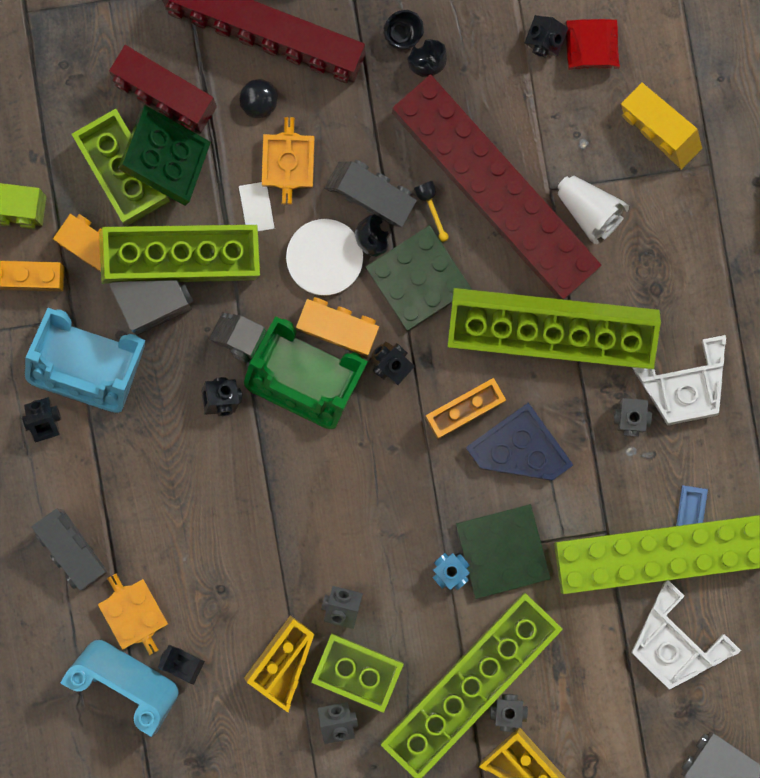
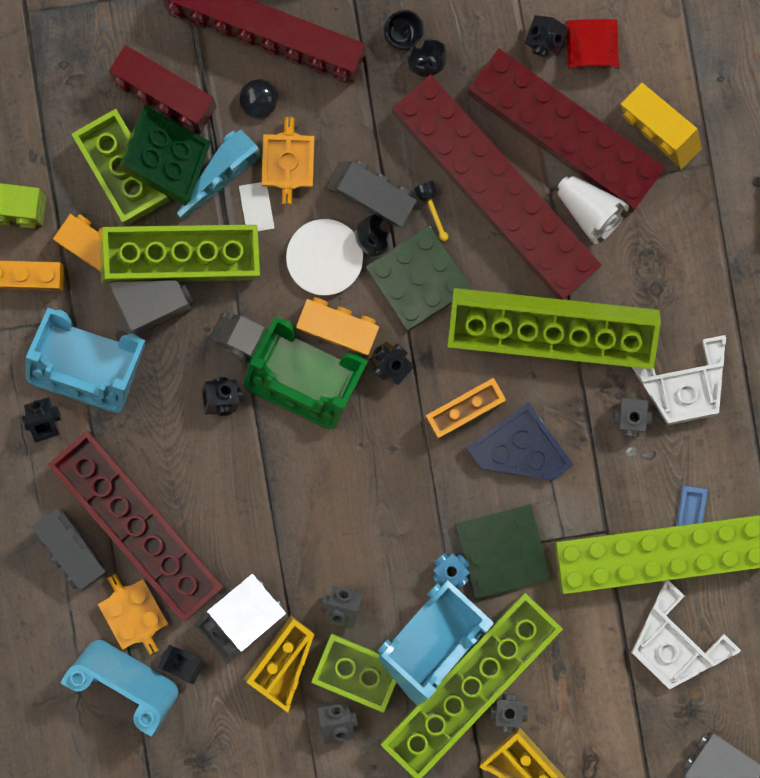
none -> dark red brick [47,430,225,622]
none -> medium azure wedge [177,129,261,221]
none -> slope [194,574,286,664]
none -> medium azure windscreen [377,580,494,706]
none -> dark red brick [467,48,665,213]

